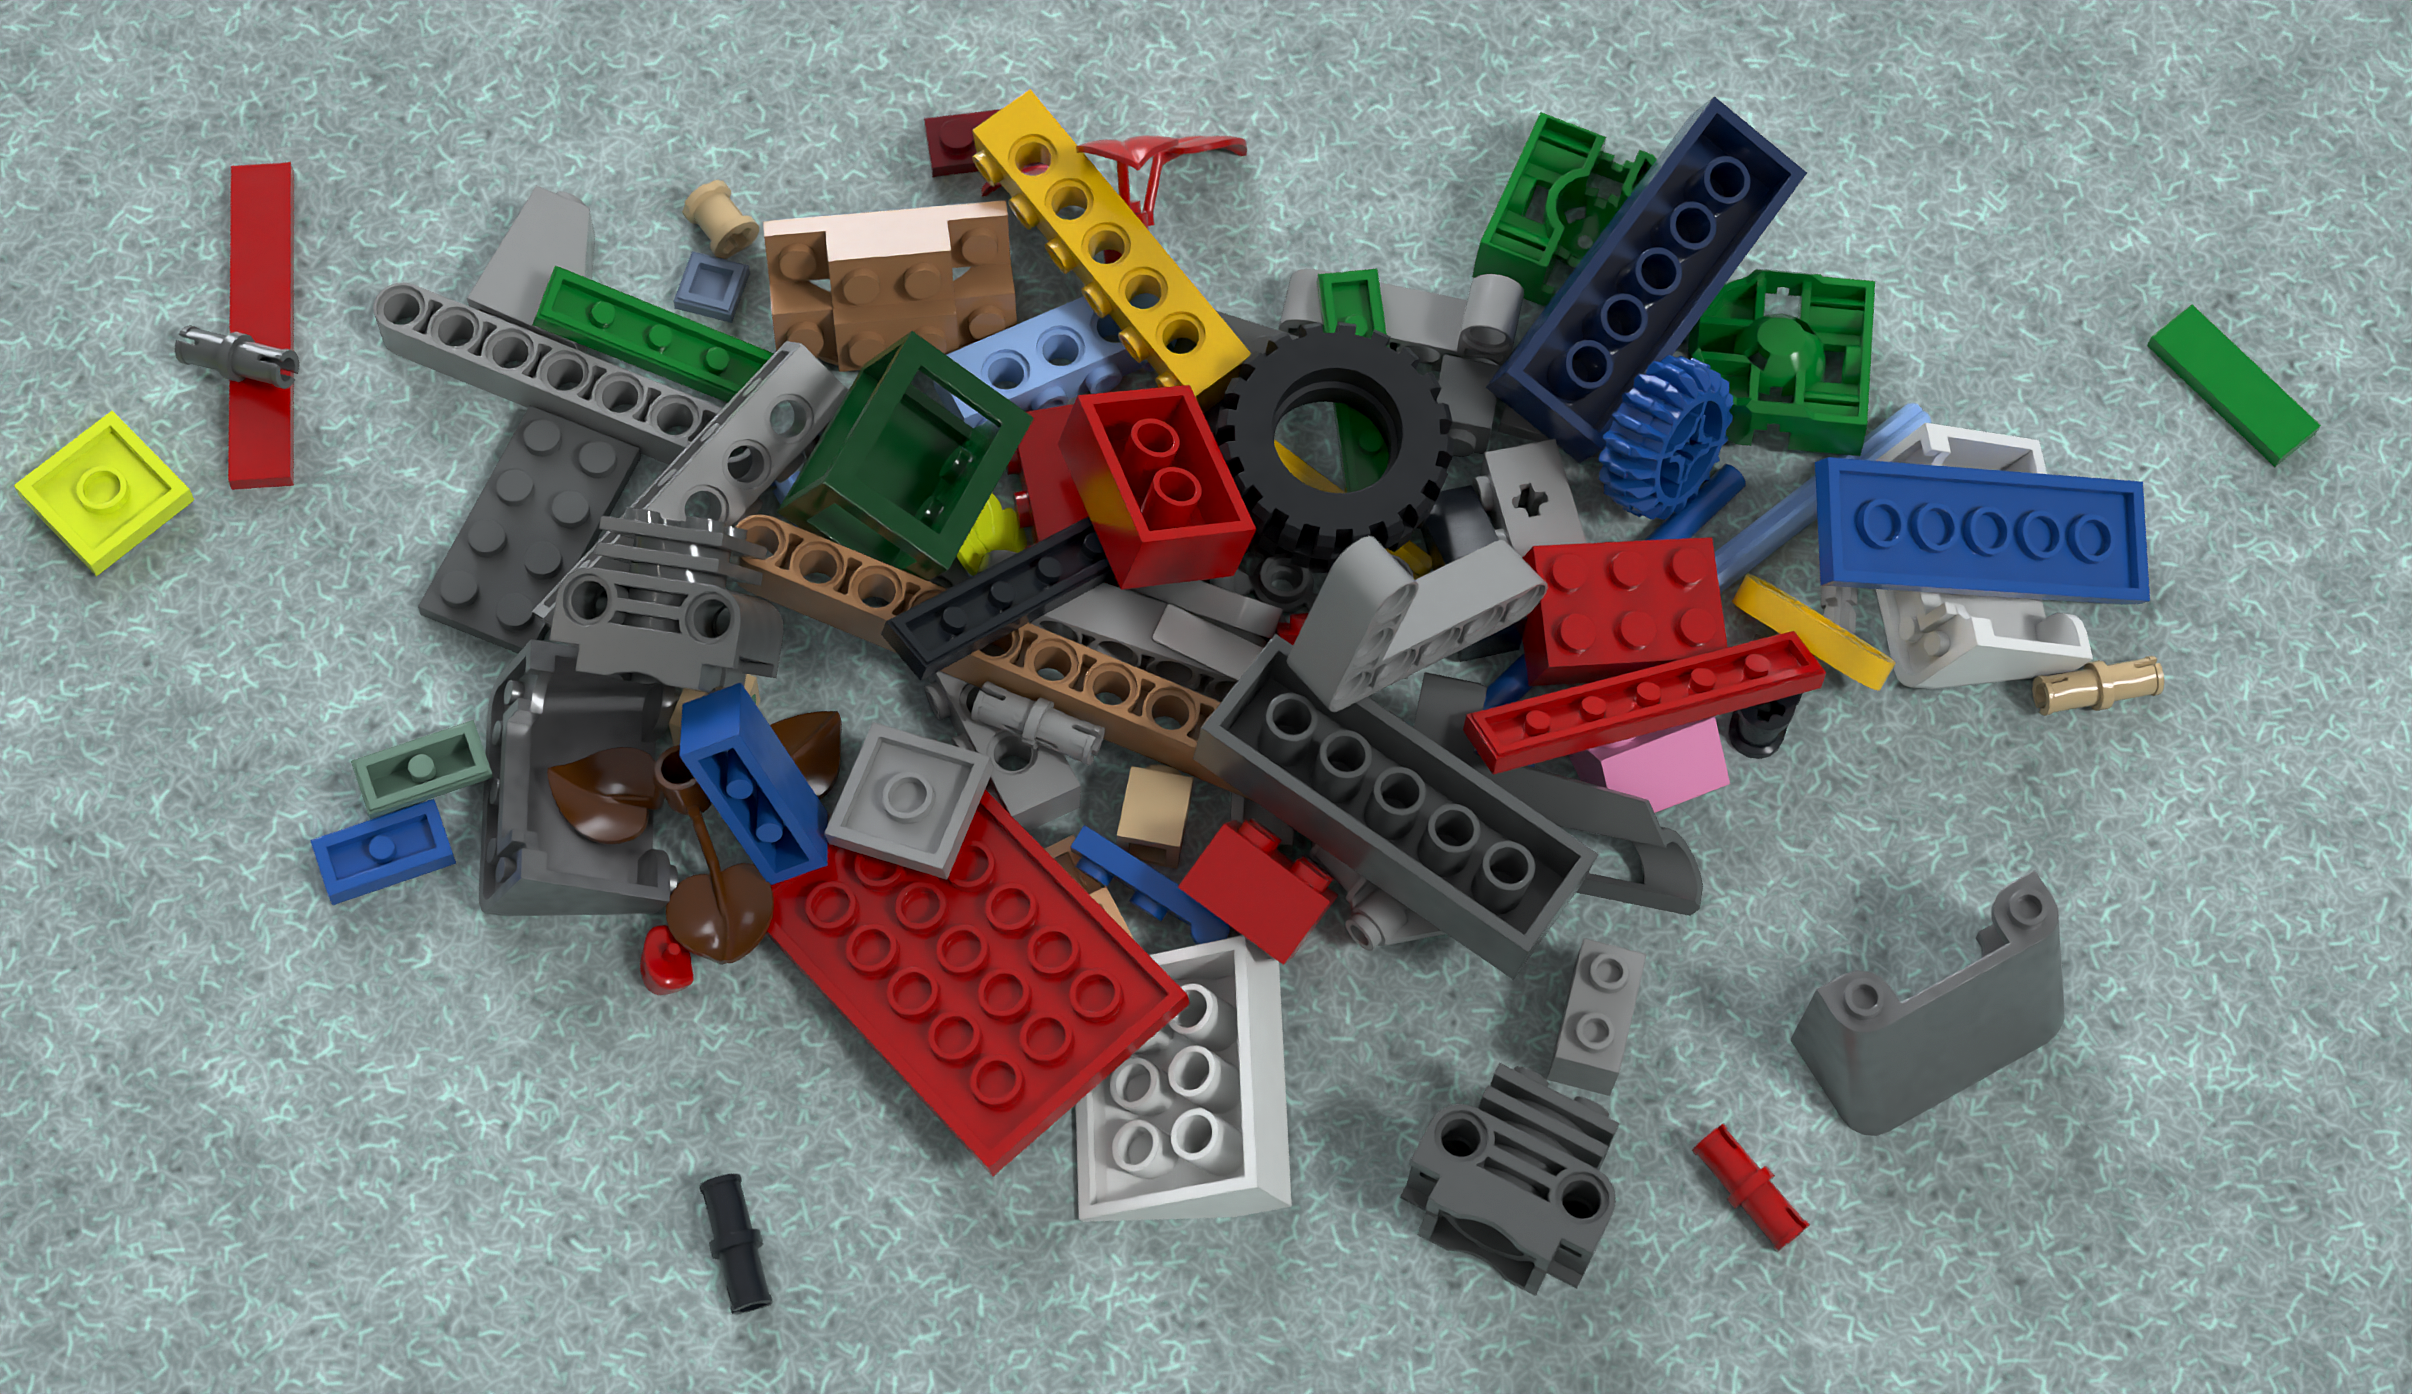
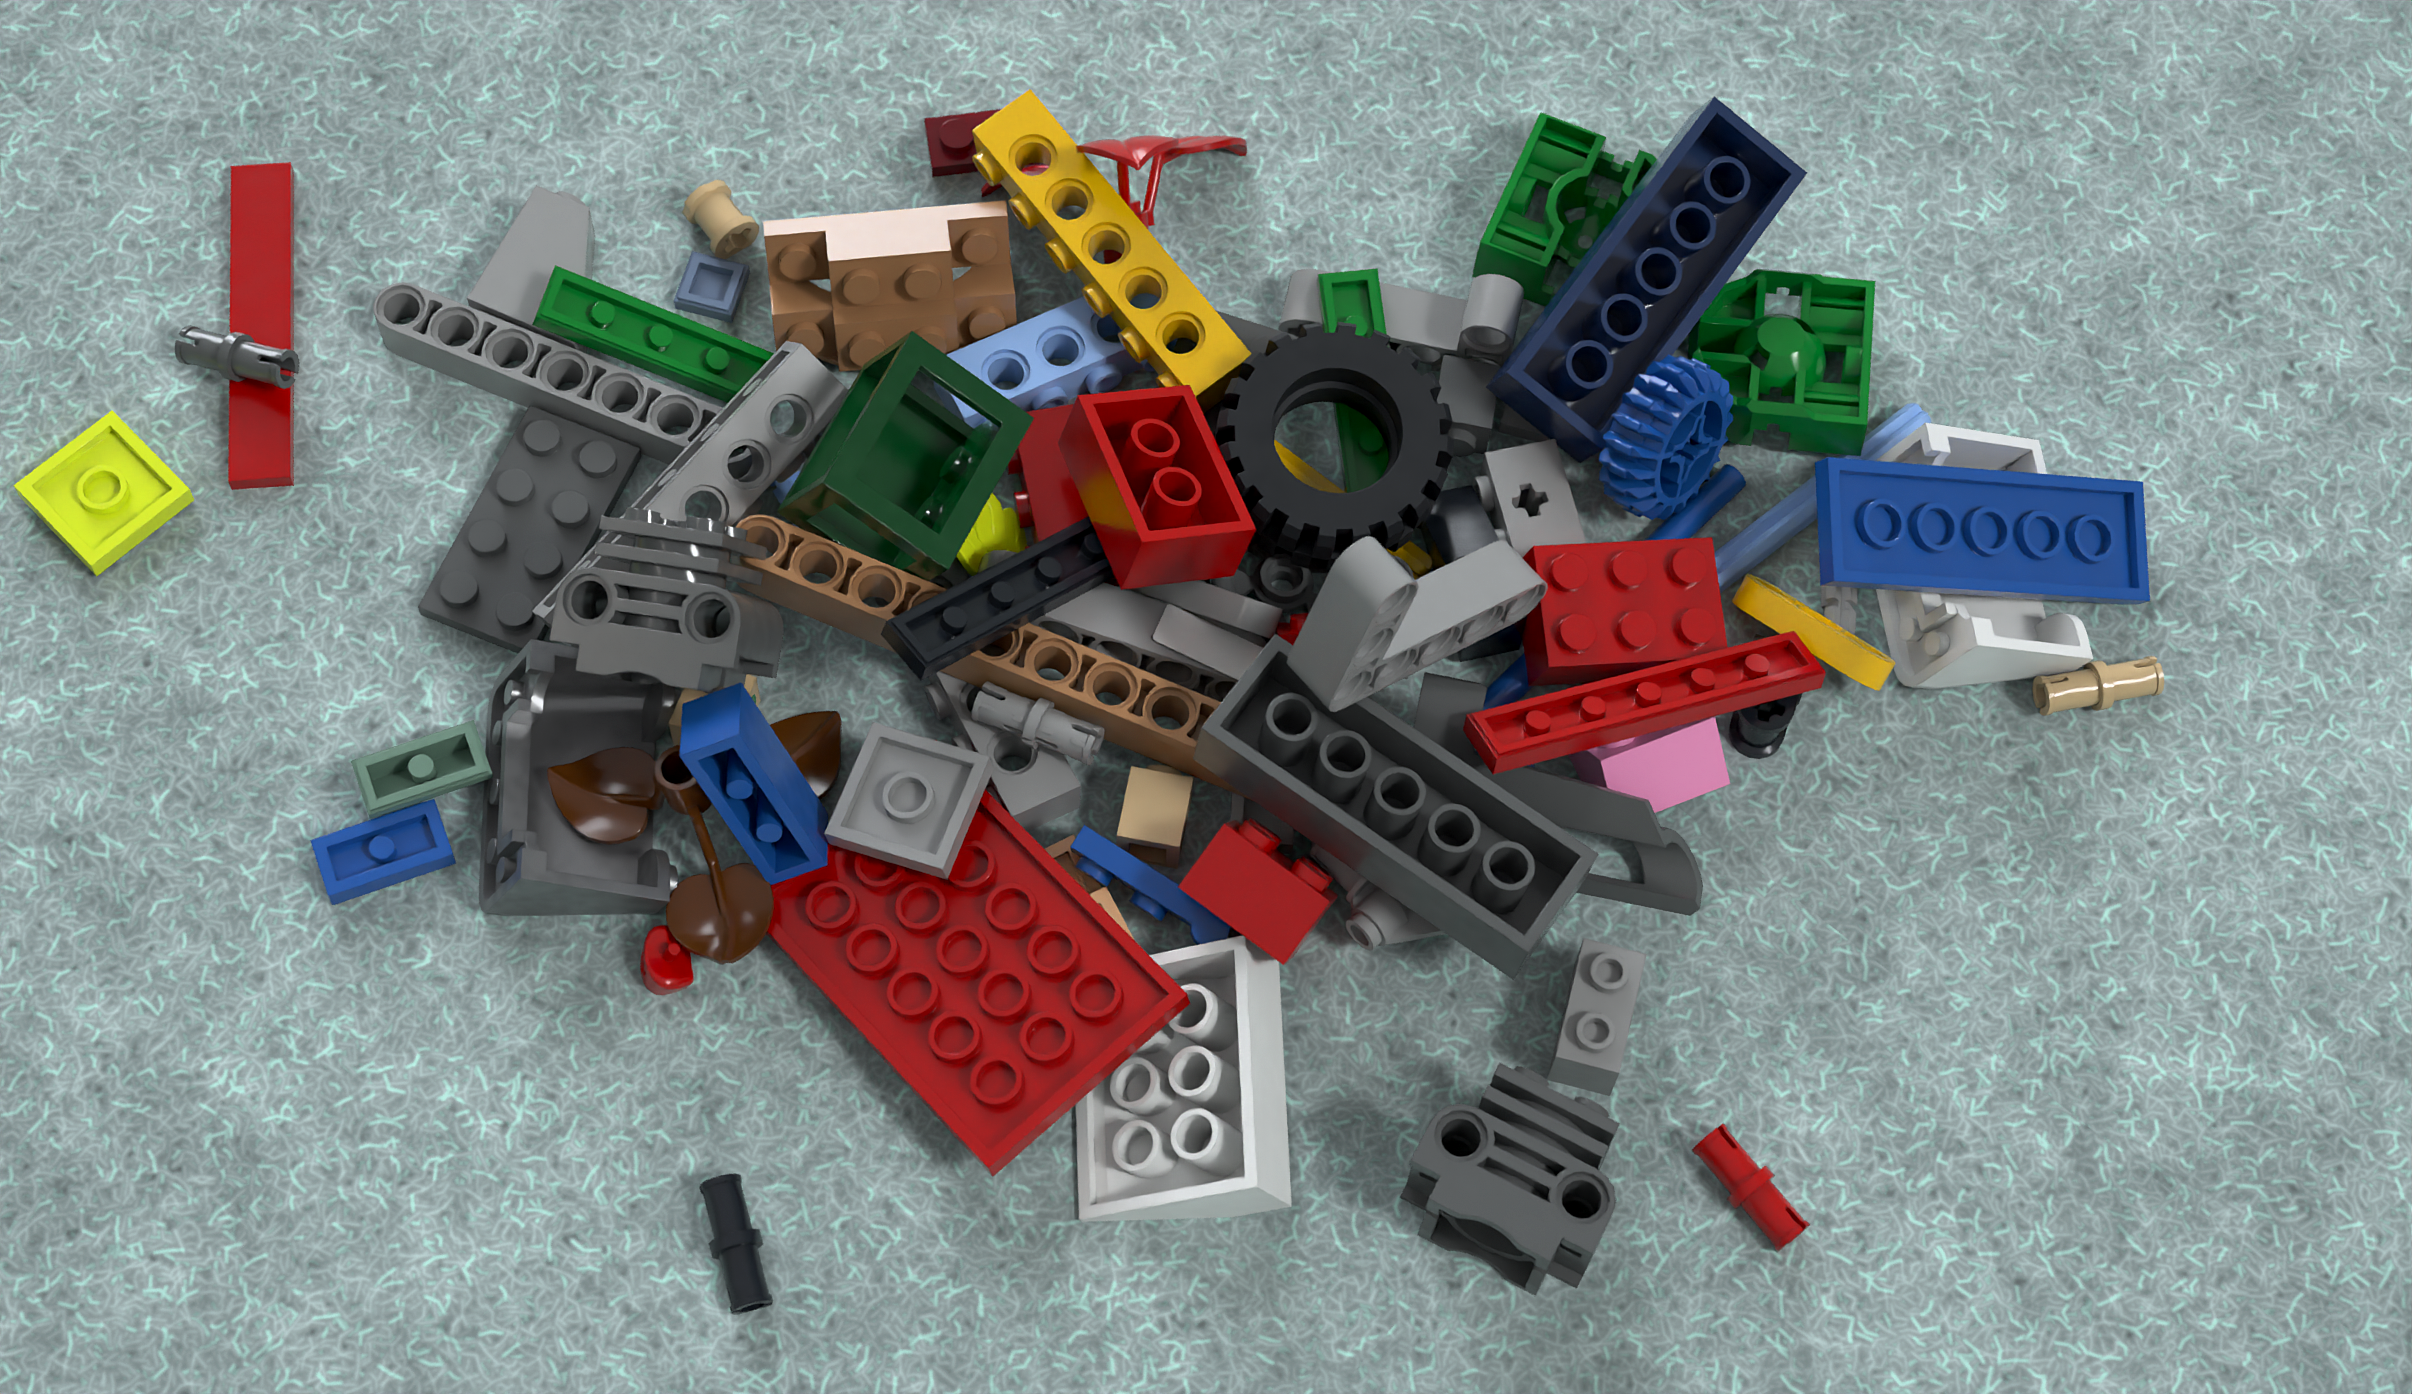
flat silver windscreen [1790,870,2065,1136] -> none
green tile [2147,304,2321,467] -> none

